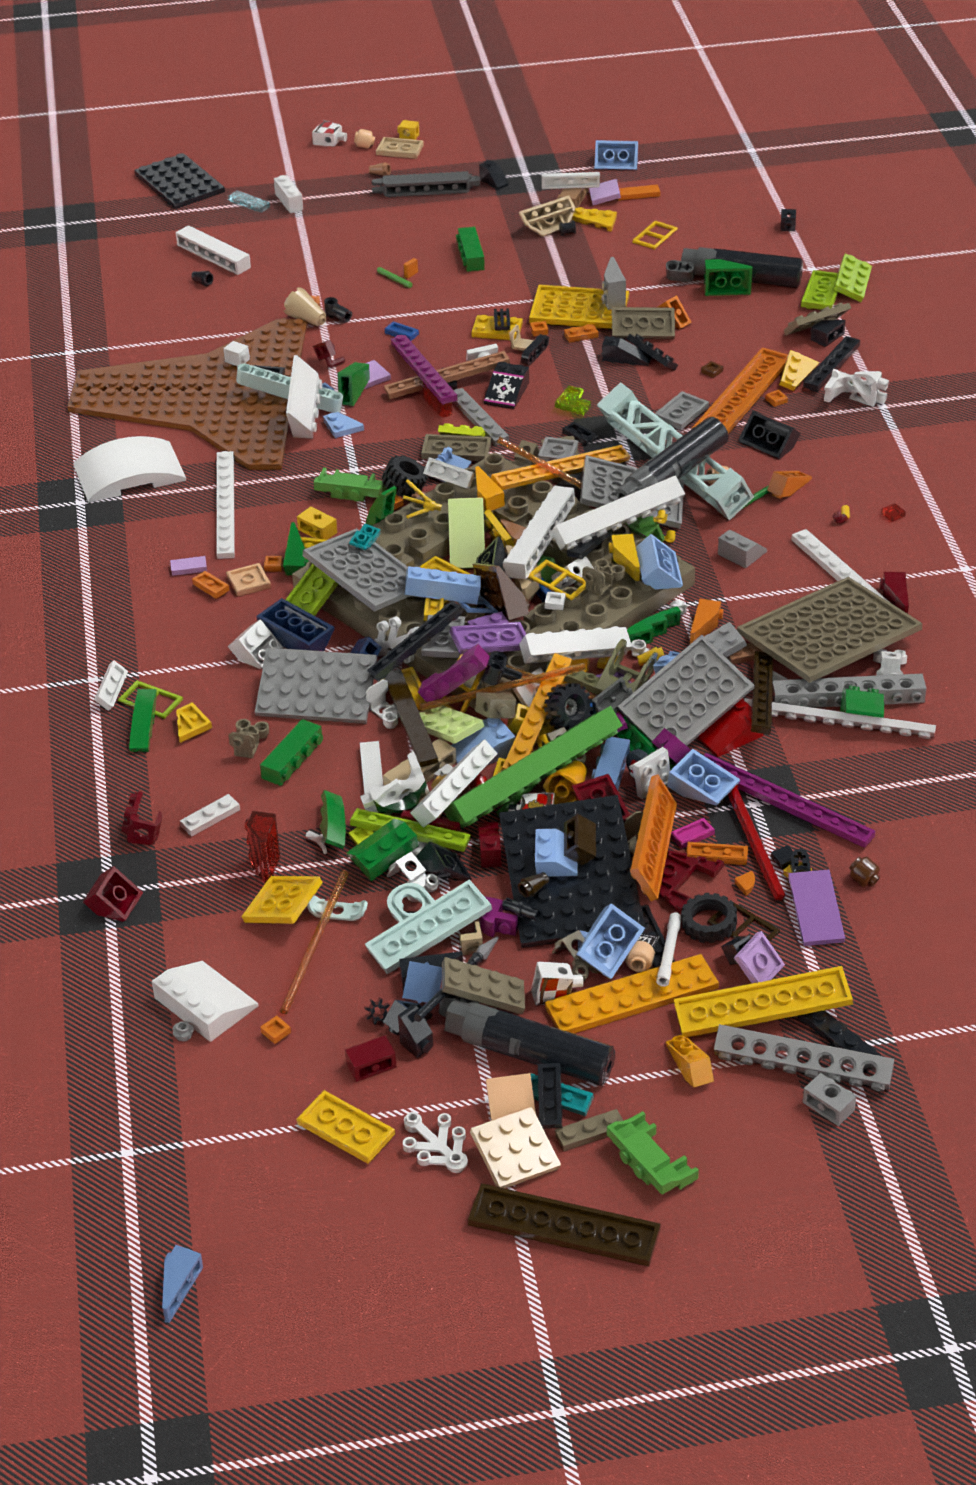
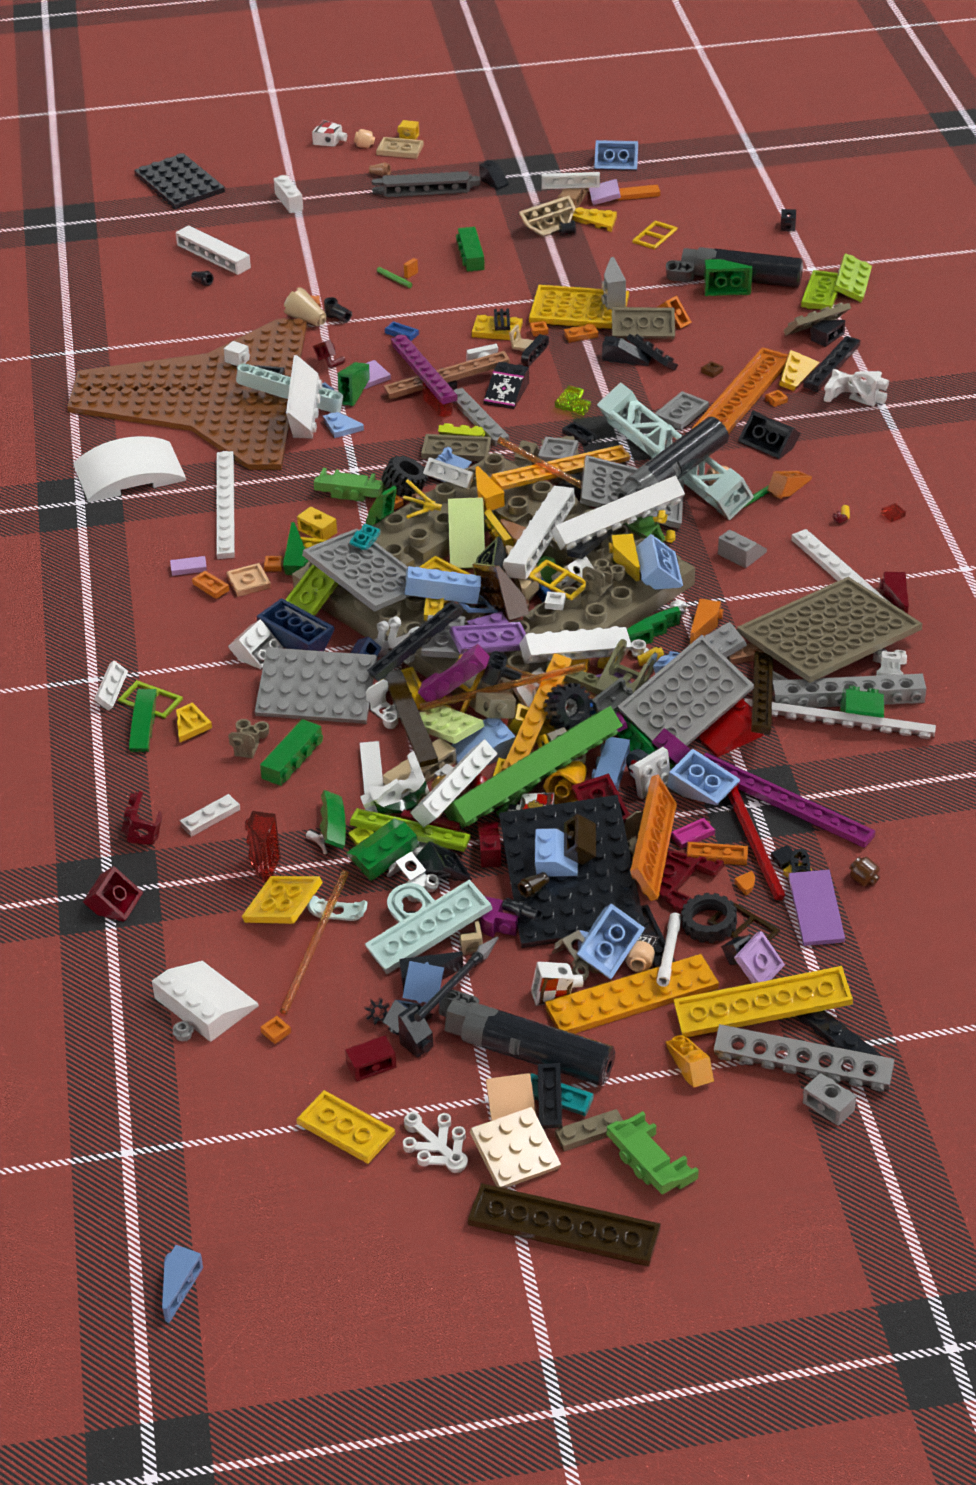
clear light blue tile [228,190,270,213] -> none
dark tan plate [442,957,525,1015] -> none

